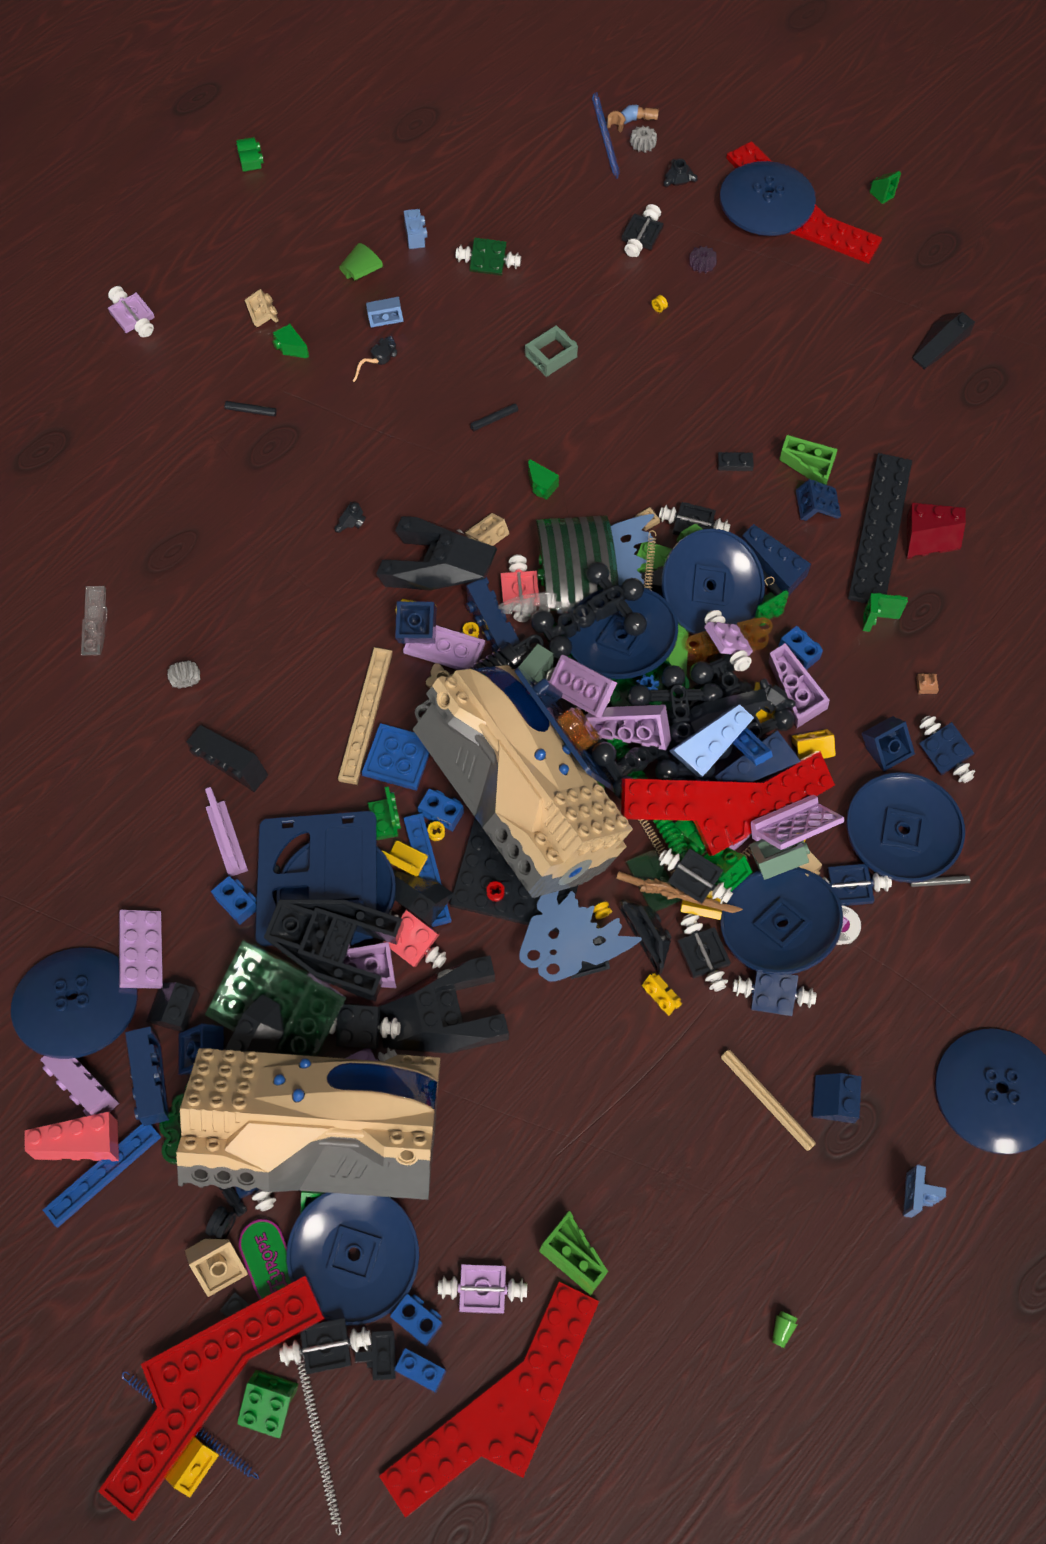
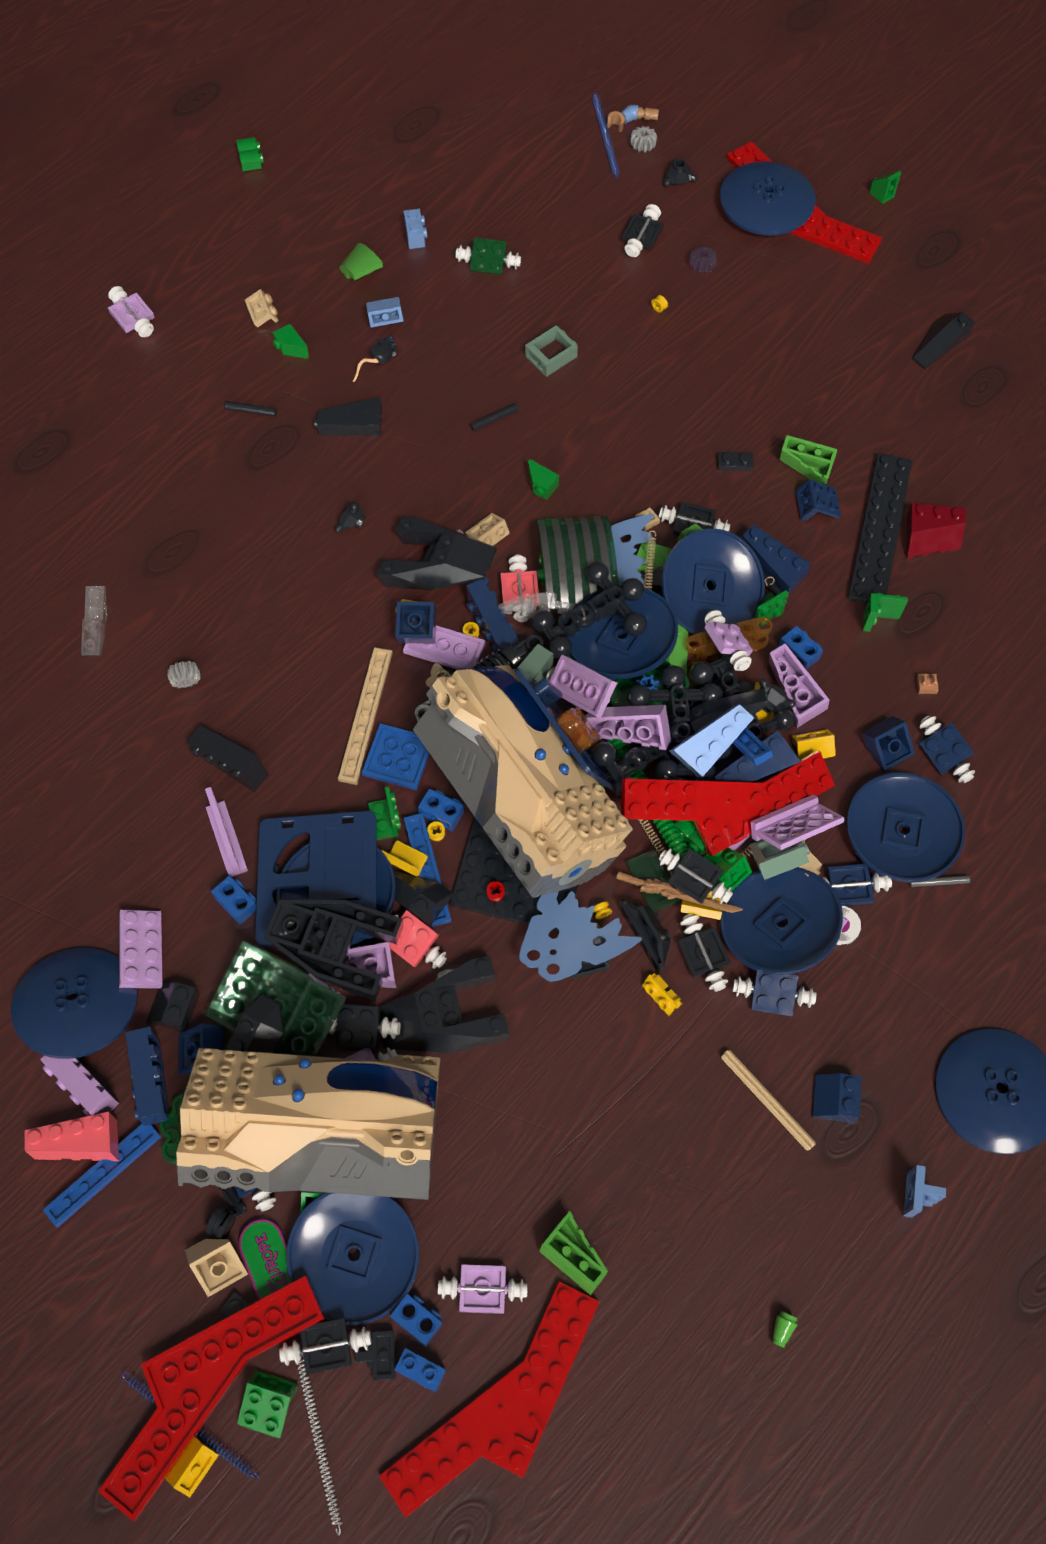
none -> black slope [314,397,382,436]

